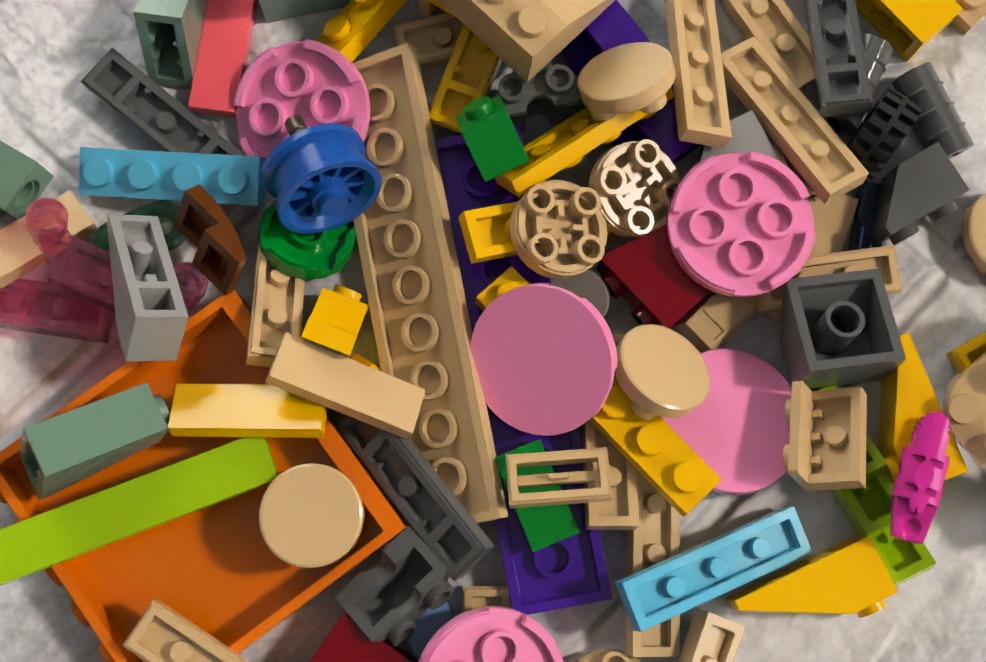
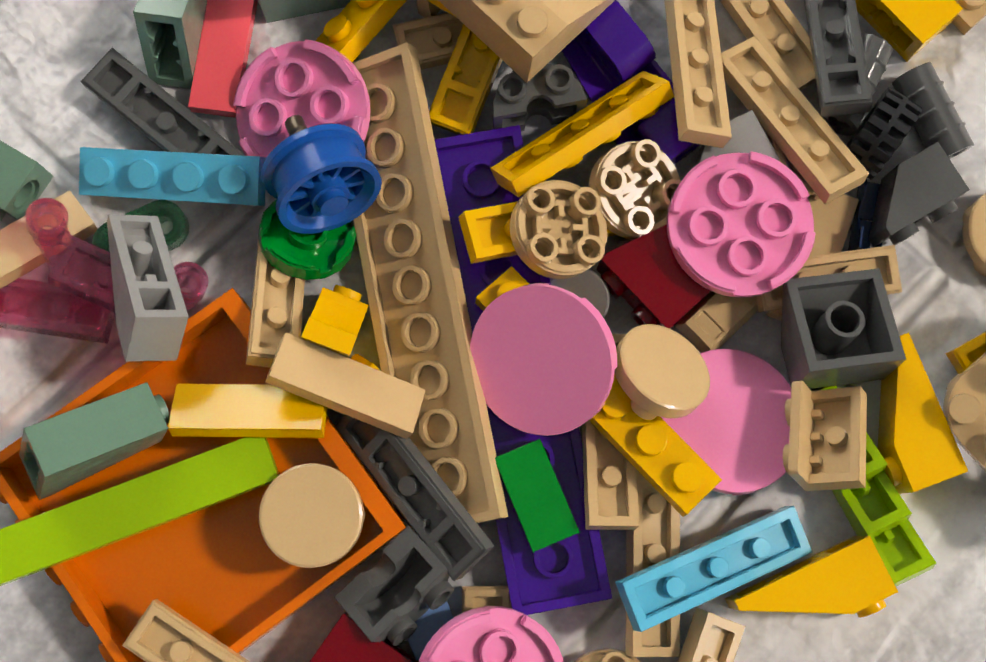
reddish brown slope [173,184,247,296] -> none
green brick [456,95,530,182] -> none
tan tile [506,447,612,509] -> none
tan tile [577,42,676,121] -> none
dark pink hinge [889,410,951,544] -> none

